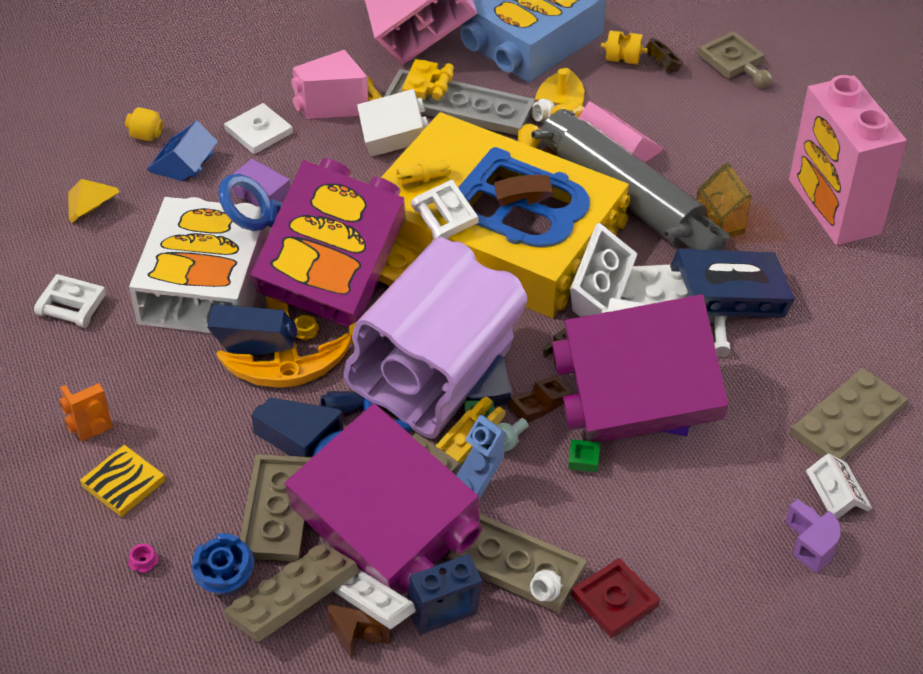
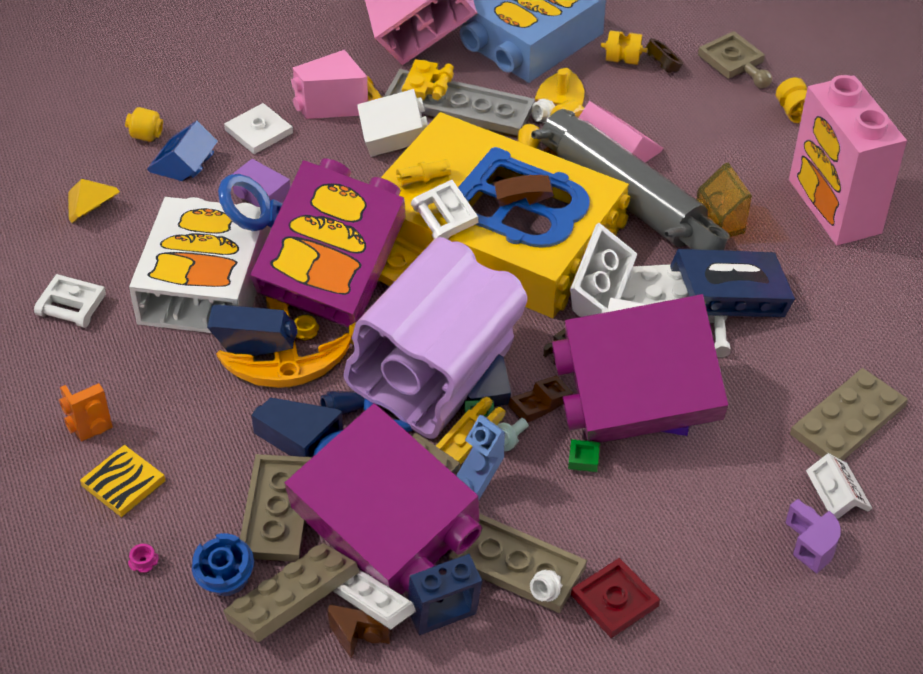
none -> yellow wheel [775,77,808,123]

